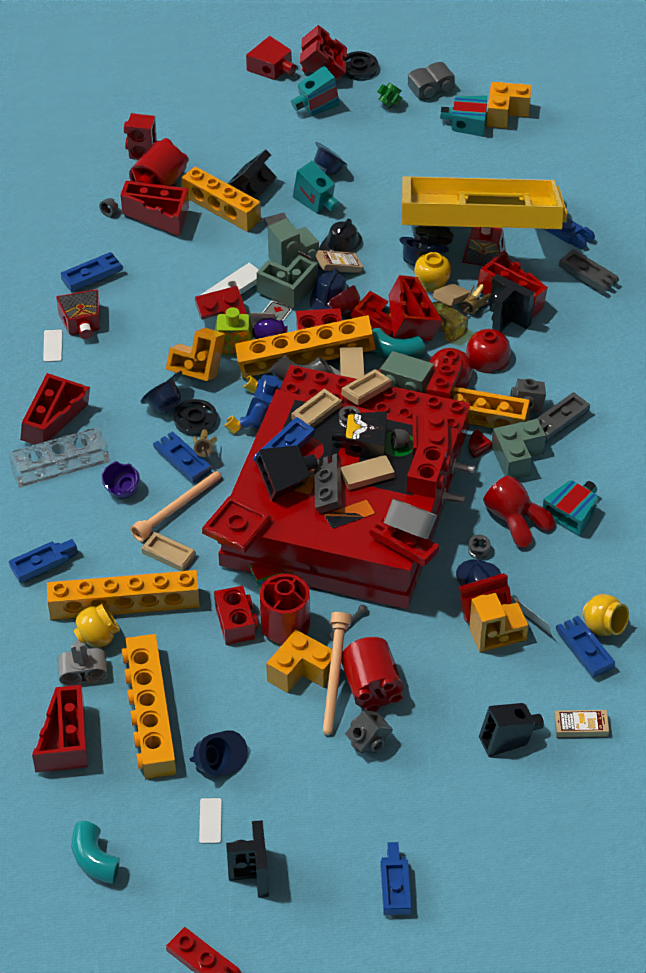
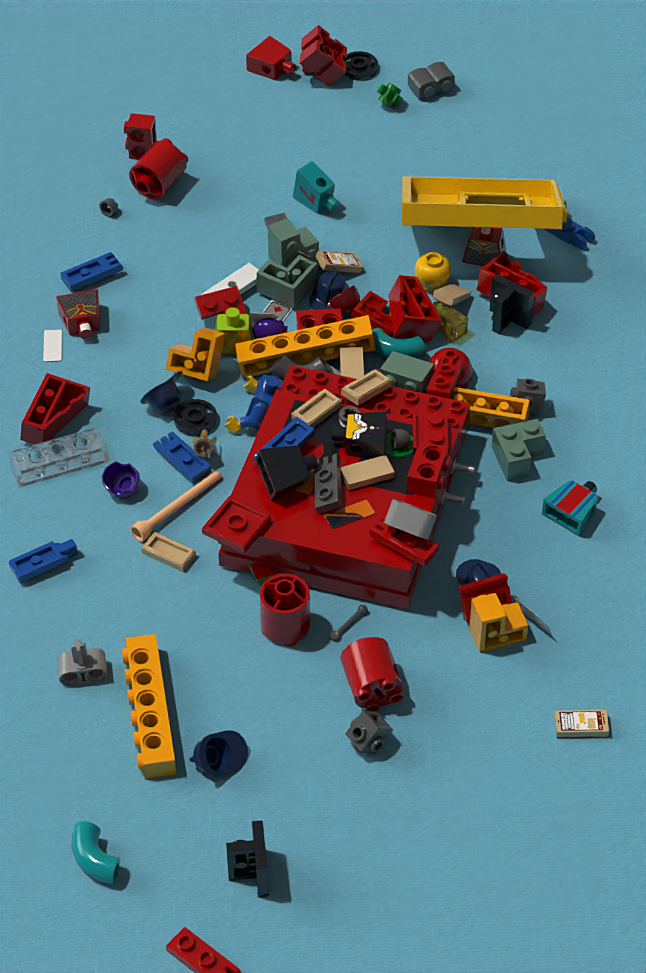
red wedge [32,685,88,773] -> none
light orange brick [47,570,200,620] -> none
yellow piece [73,604,120,649] -> none
red wedge [120,181,189,236] -> none
light orange brick [181,166,261,232] -> none
white sticker [199,798,222,843] -> none
red brick [214,585,258,645] -> none
black bracket [227,149,277,199] -> none
light orange brick [266,630,332,693] -> none
teal torso [291,66,340,115] -> none
dark blue piece [314,142,348,175] -> none
black piece [319,218,362,253] -> none
light nougat piece [323,612,352,735] -> none
blue hinge [380,842,411,915] -> none
dark blue piece [399,237,449,266] -> none
black wheel [413,226,454,246] -> none
teal torso [440,95,488,137] -> none
pearl gold piece [461,284,491,315] -> none
red cylinder [466,329,511,374] -> none
flat silver bush [468,535,491,559] -> none
red tile [469,429,492,459] -> none
black torso [478,703,544,757] -> none
red piece [483,476,555,548] -> none
light orange brick [486,82,532,129] -> none
dark grey hinge [536,392,590,440] -> none
blue hinge [556,616,615,678] -> none
dark grey hinge [559,249,619,293] -> none
yellow piece [582,594,629,636] -> none

